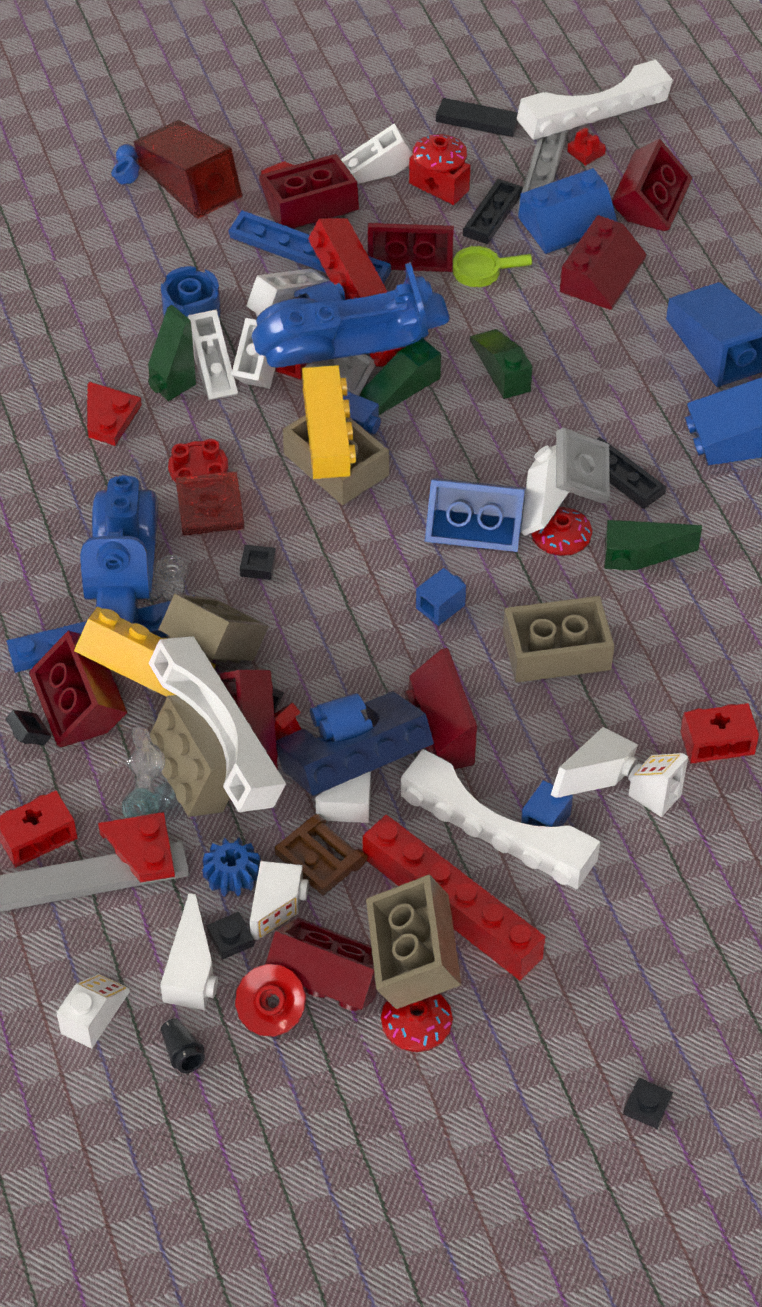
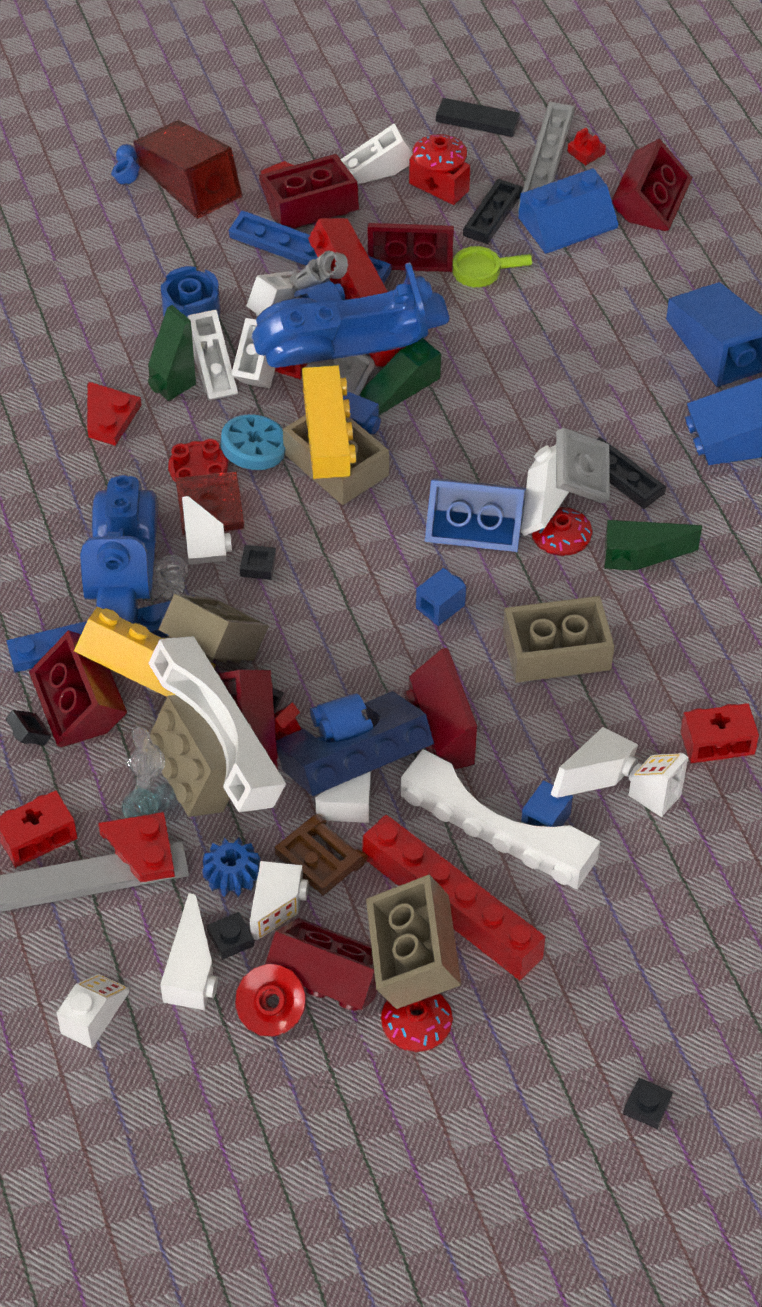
black cone [160,1018,205,1073] -> none
dark green slope [470,329,533,399] -> none
white arch [517,60,673,140] -> none
dark red slope [560,215,647,311] -> none
none -> white slope [182,496,232,564]
none -> dark azure wheel [220,414,286,470]
none -> light grey connector [290,251,348,291]

